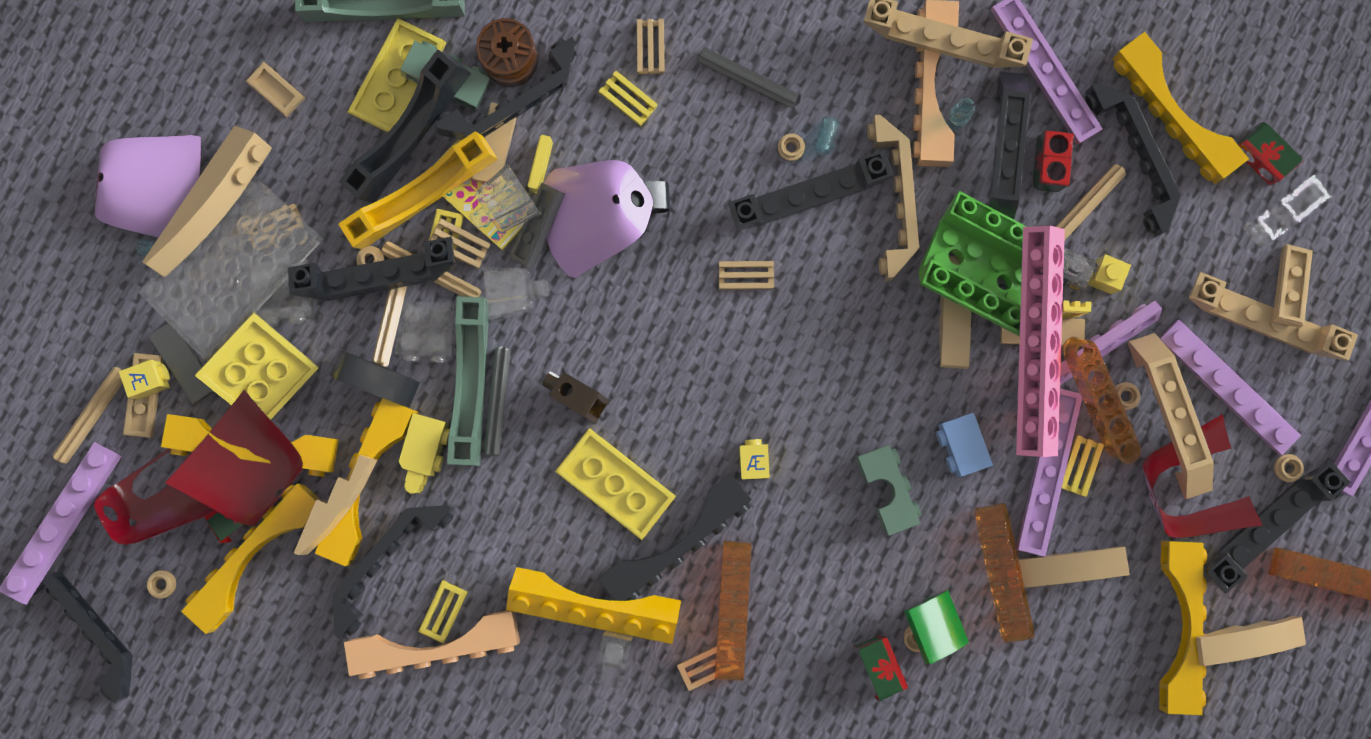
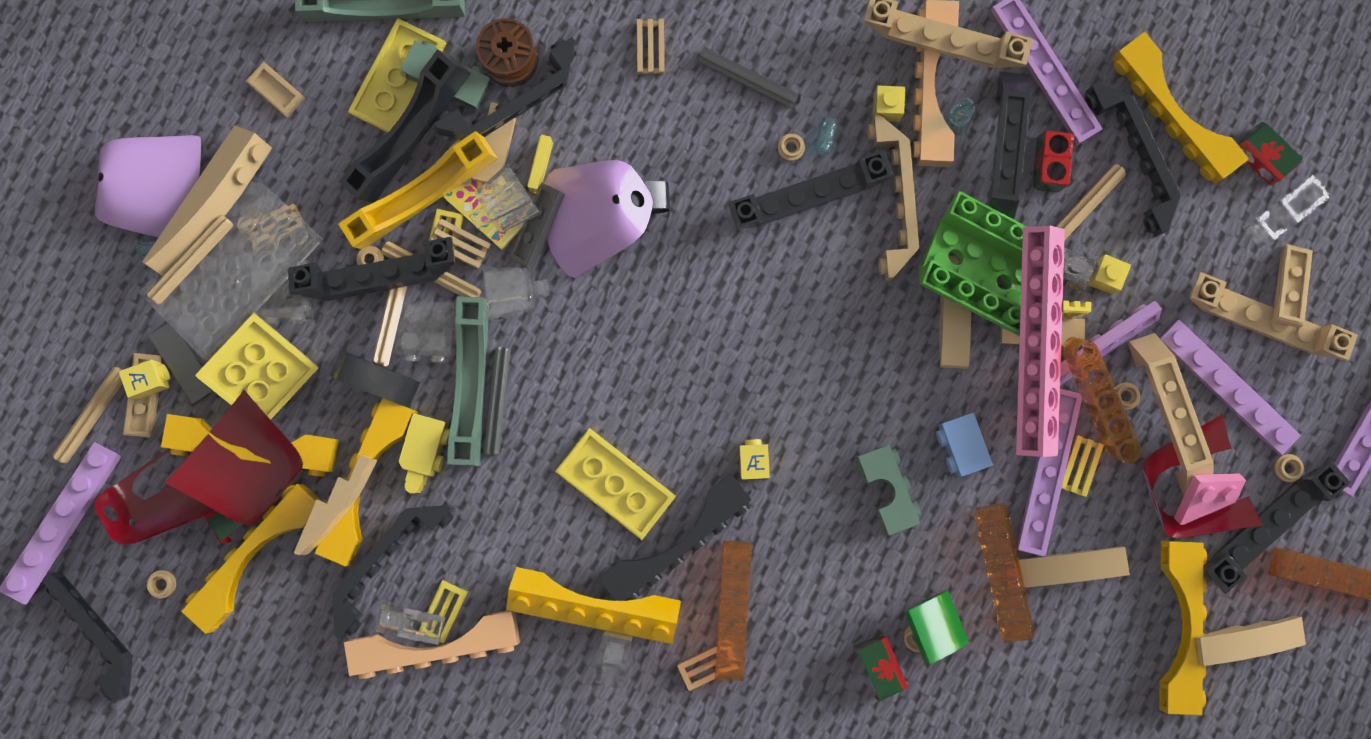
dark brown torso [542,372,610,424] -> none
light yellow tile [599,71,658,127] -> none
tan tile [719,261,774,290] -> none
none -> tan axle [147,215,233,304]
none -> clear torso [375,603,446,645]
none -> light yellow brick [873,86,905,122]
none -> bright pink wing [1174,474,1246,525]

